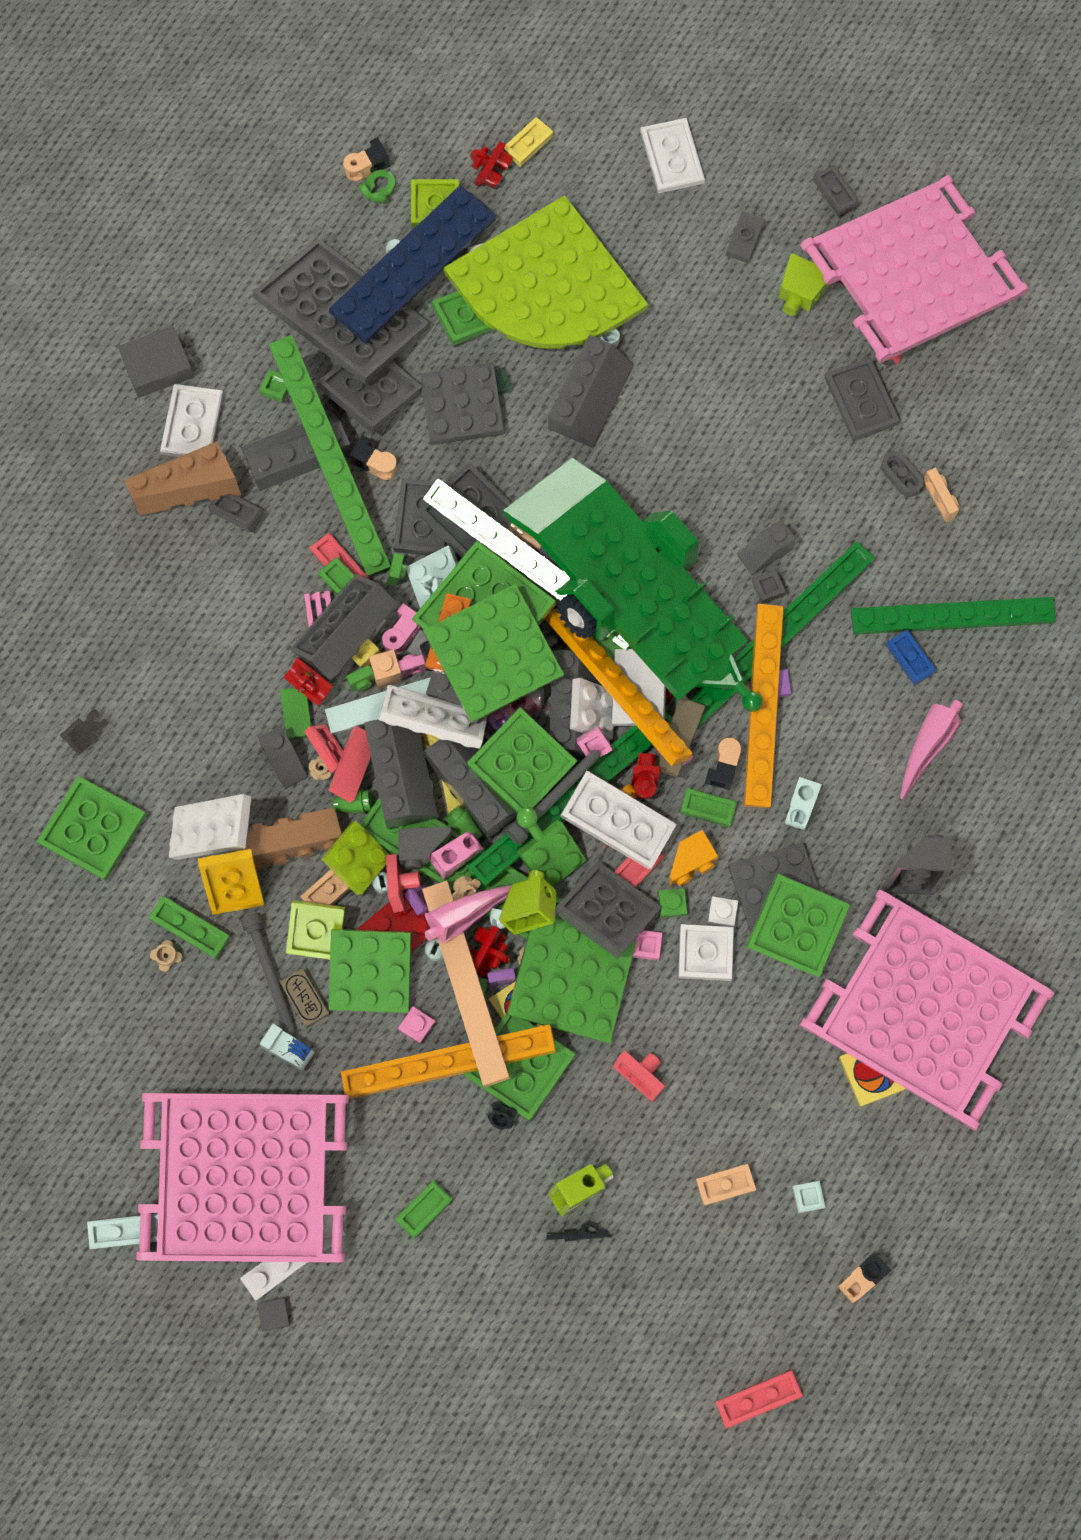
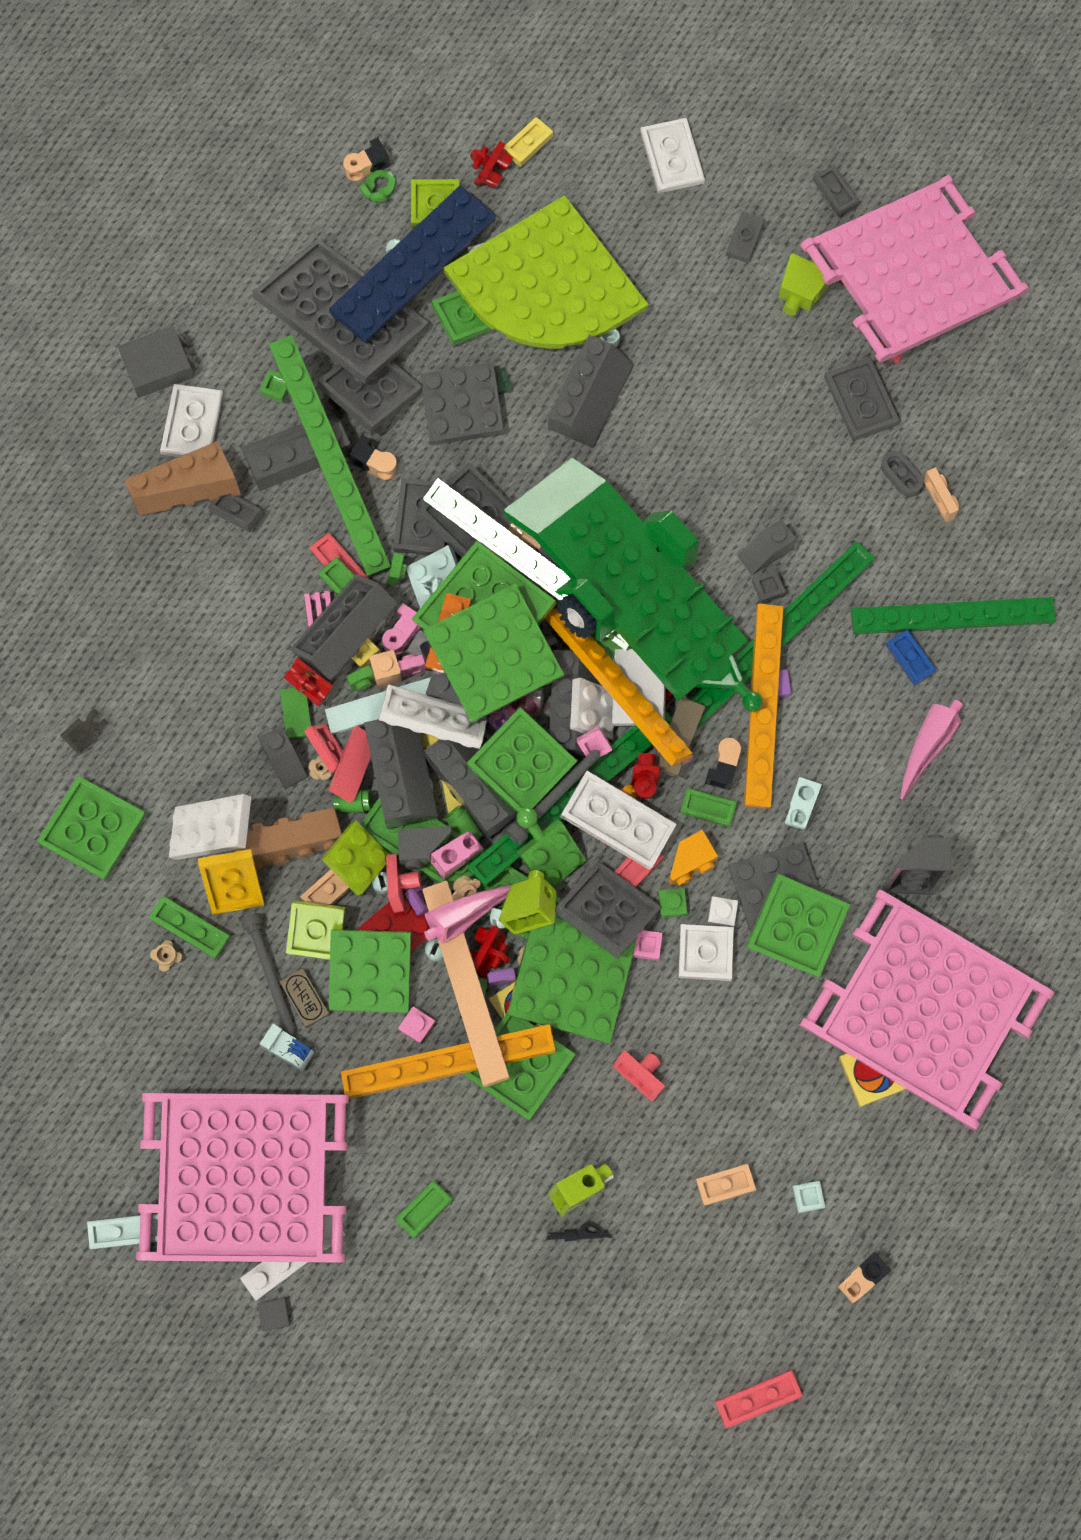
black plate [488,1101,517,1130] -> none

